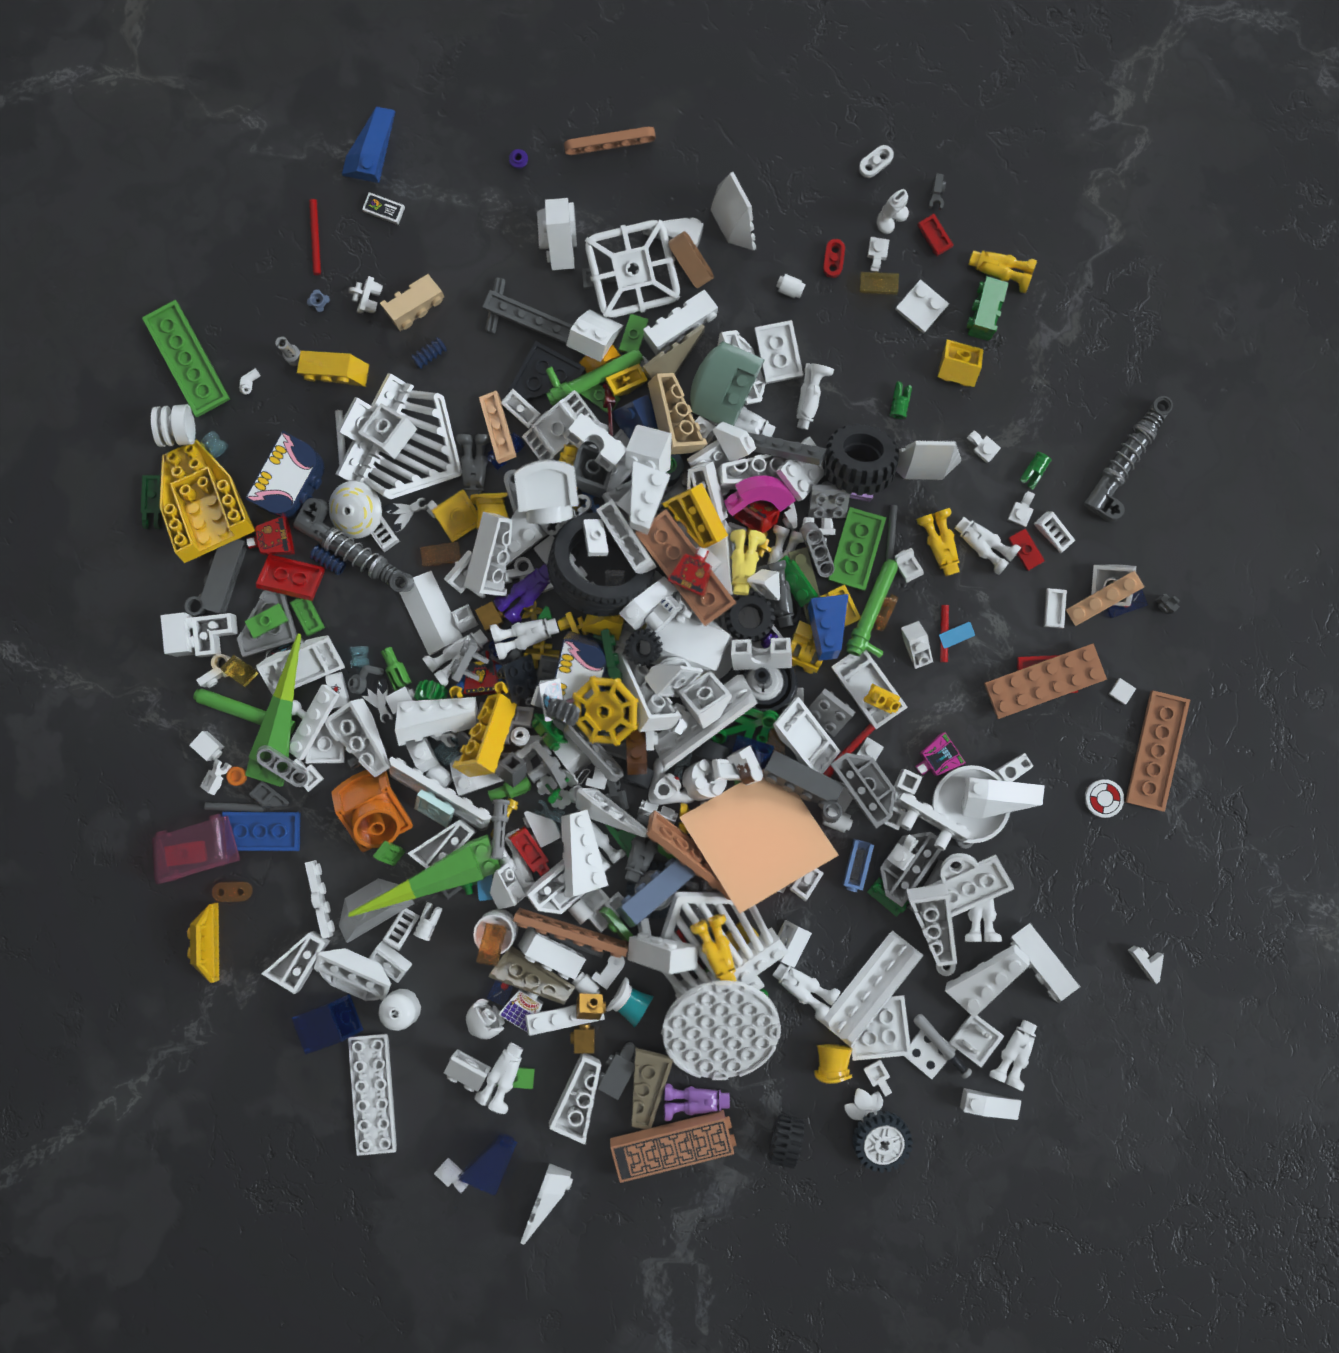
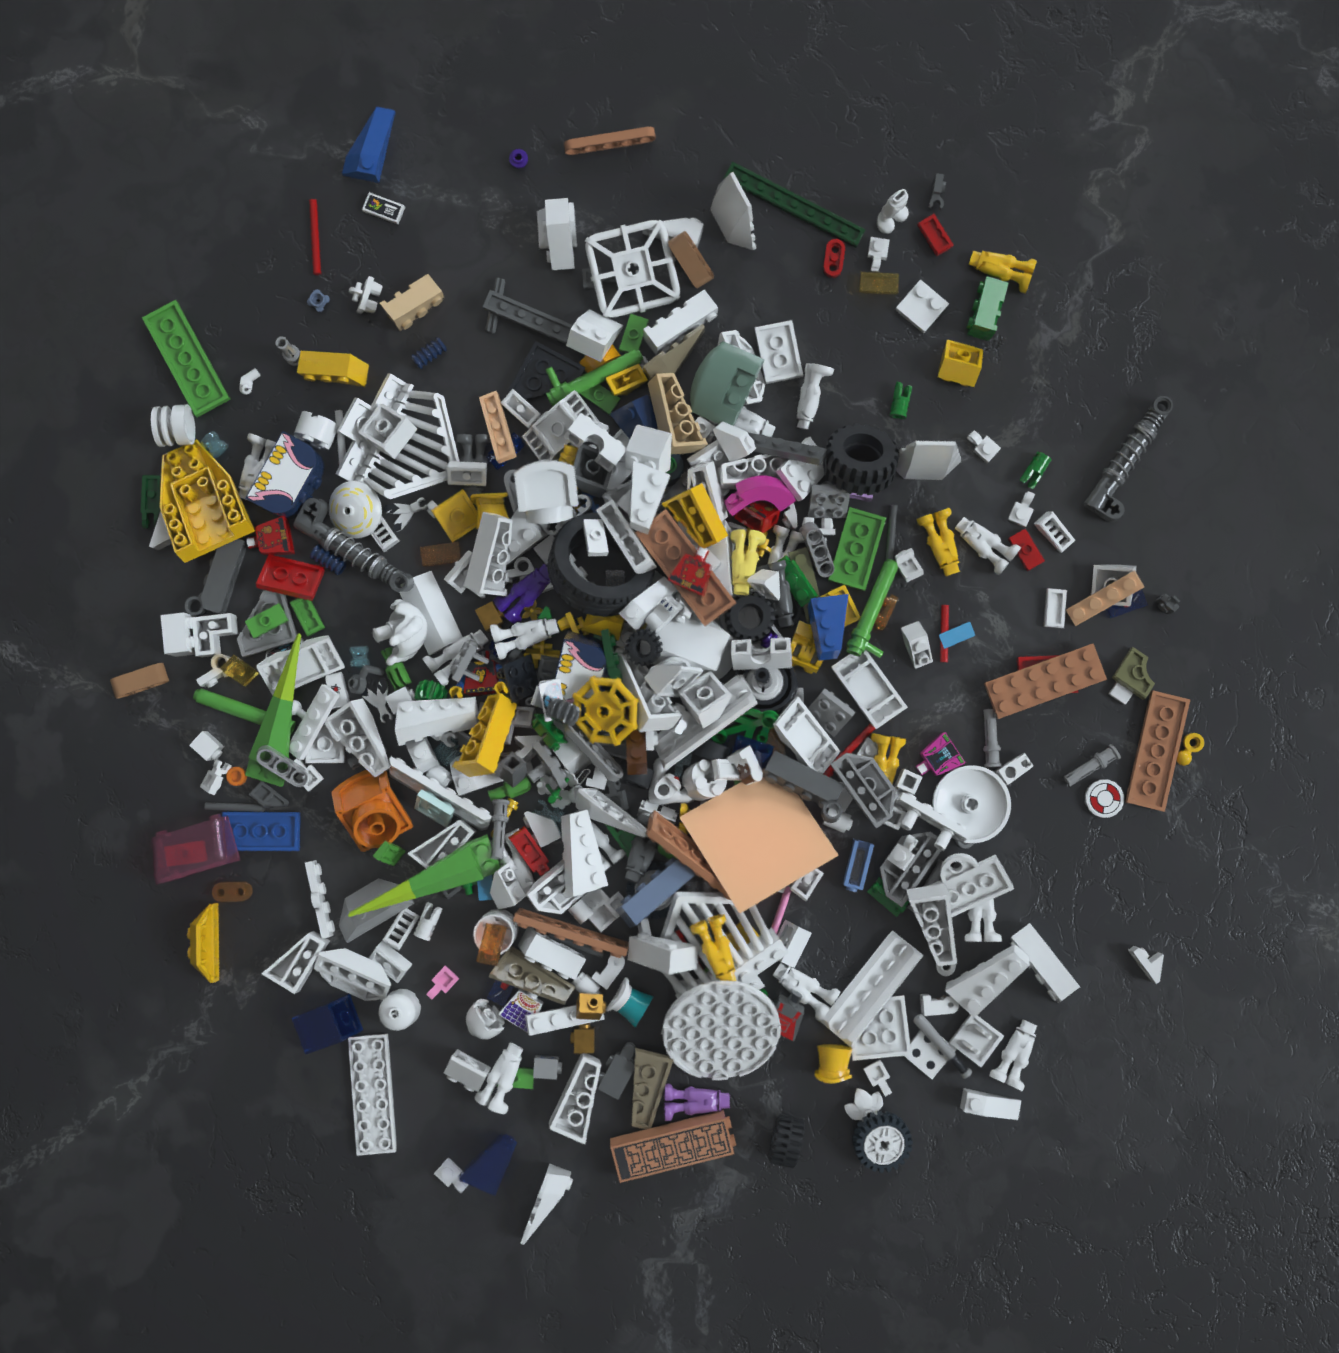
white slope [451,604,478,633] -> none
white plate [510,727,530,746] -> none
bright green plate [599,907,633,942] -> none
dark red sword [603,382,616,437] -> none
white brick [776,274,805,298] -> none
white plate [859,145,893,178] -> none
yellow hips [863,683,901,714] -> none
white wedge [962,778,1044,818] -> none
none -> medium nougat beam [110,663,169,699]
none -> white slope [149,511,172,550]
none -> white piece [238,433,276,500]
none -> white brick [294,411,338,450]
none -> white piece [372,599,427,666]
none -> bright pink plate [426,965,460,999]
none -> white slope [447,461,487,486]
none -> light grey brick [533,1055,562,1080]
none -> dark green tile [723,162,865,248]
none -> bright pink bar [771,886,791,934]
none -> dark grey torso [773,990,804,1041]
none -> yellow piece [871,733,906,785]
none -> white leg [920,994,959,1016]
none -> light grey pin [983,709,1002,768]
none -> light grey pin [1063,744,1121,787]
none -> olive tile [1112,647,1155,700]
none -> yellow plate [1177,733,1204,766]

